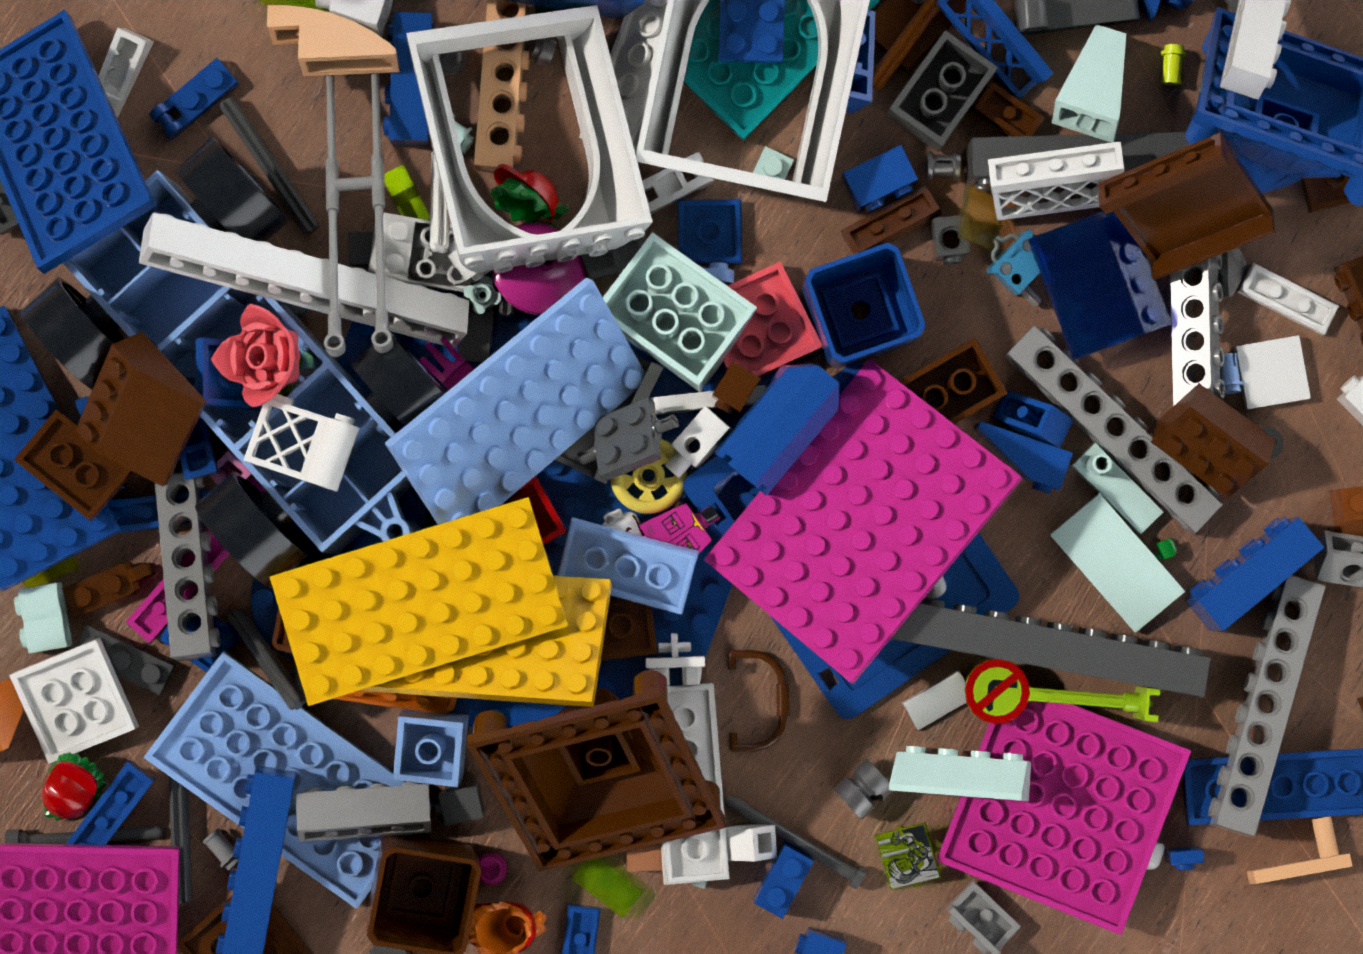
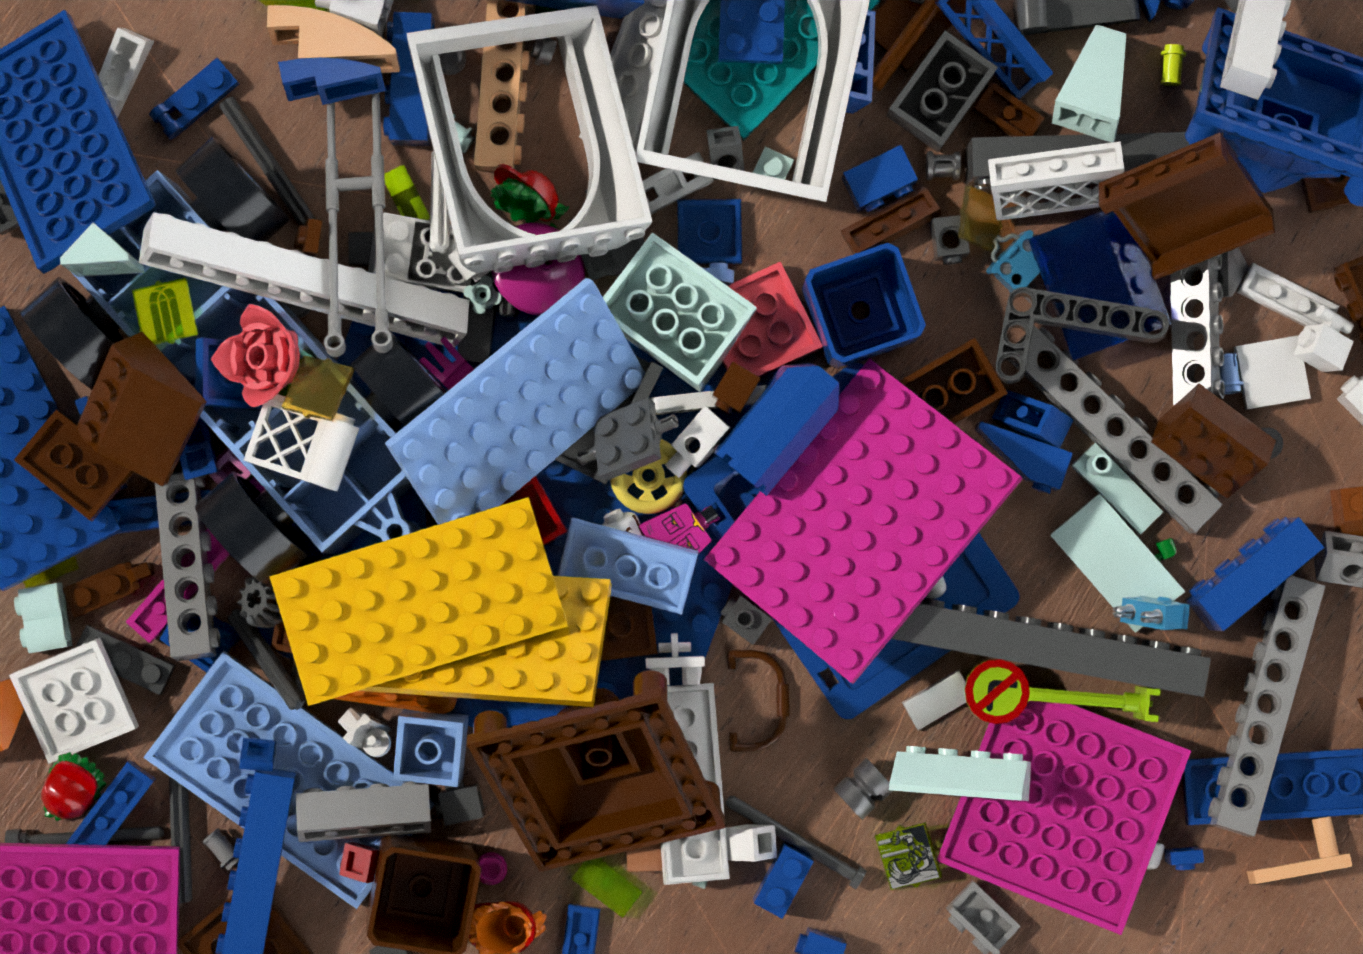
none -> light aqua slope [60,223,144,277]
none -> clear neon green piece [132,278,198,345]
none -> dark grey gear [237,577,283,628]
none -> blue tile [239,738,276,772]
none -> blue slope [278,57,386,105]
none -> clear yellow piece [281,355,355,422]
none -> reddish brown plate [293,218,322,257]
none -> white hips [338,708,392,757]
none -> red plate [339,842,379,883]
none -> dark grey brick [706,126,744,180]
none -> dark grey brick [720,596,772,645]
none -> dark grey beam [996,287,1169,384]
none -> dark azure piece [1112,596,1190,630]
none -> white brick [1294,305,1354,372]

